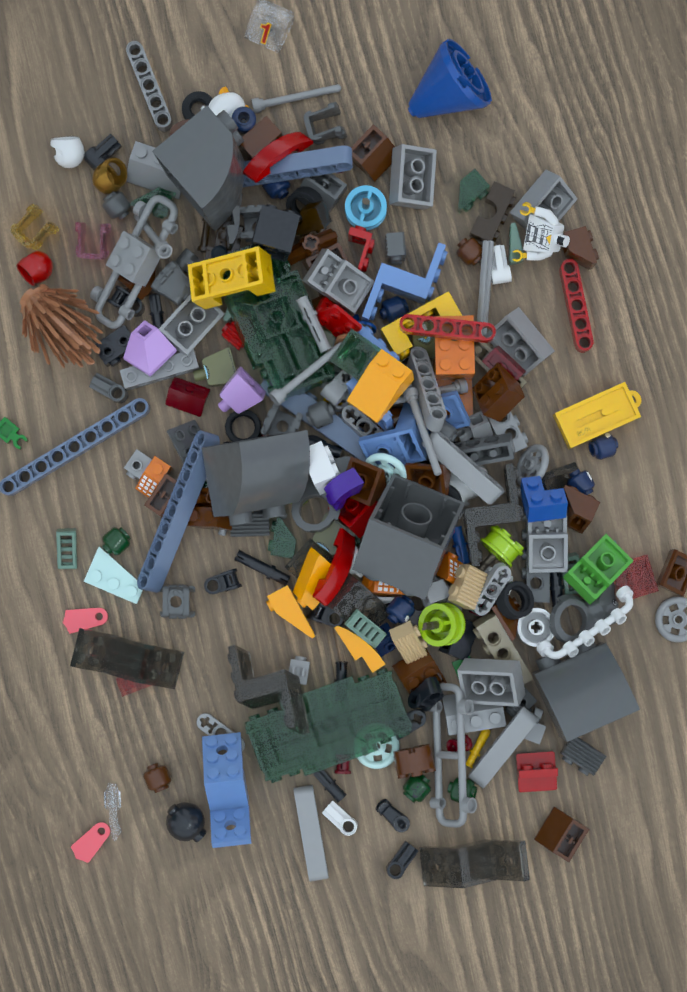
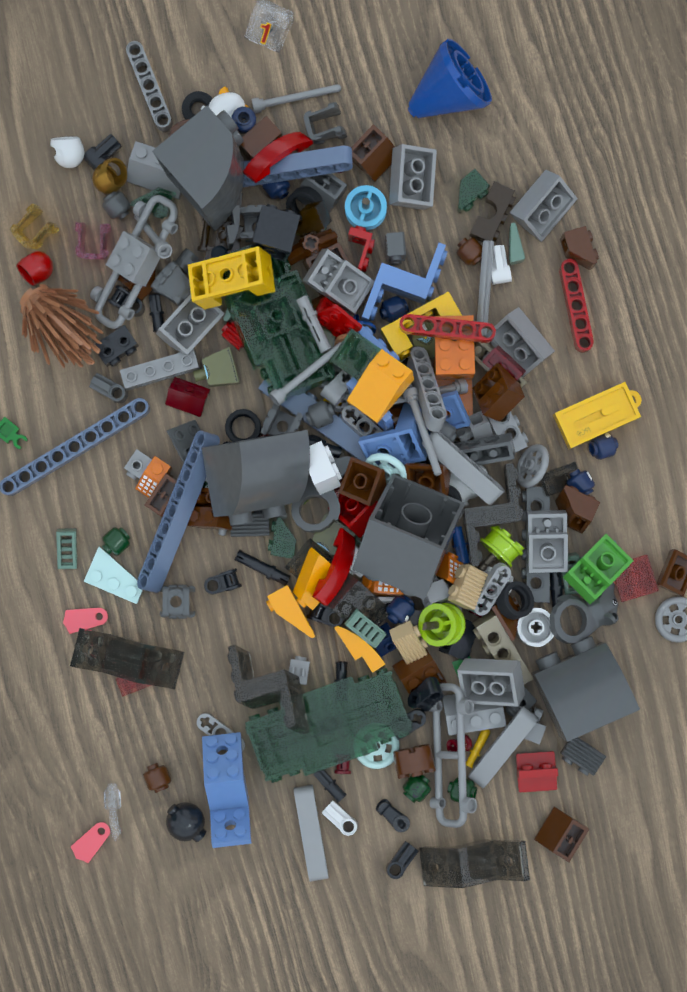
lavender slope [123,320,177,376] -> none
lavender torso [218,366,266,414] -> none
dark purple brick [324,467,364,511] -> none
white torso [512,202,570,262] -> none
blue brick [520,476,568,523] -> none
white bar [537,586,633,659] -> none

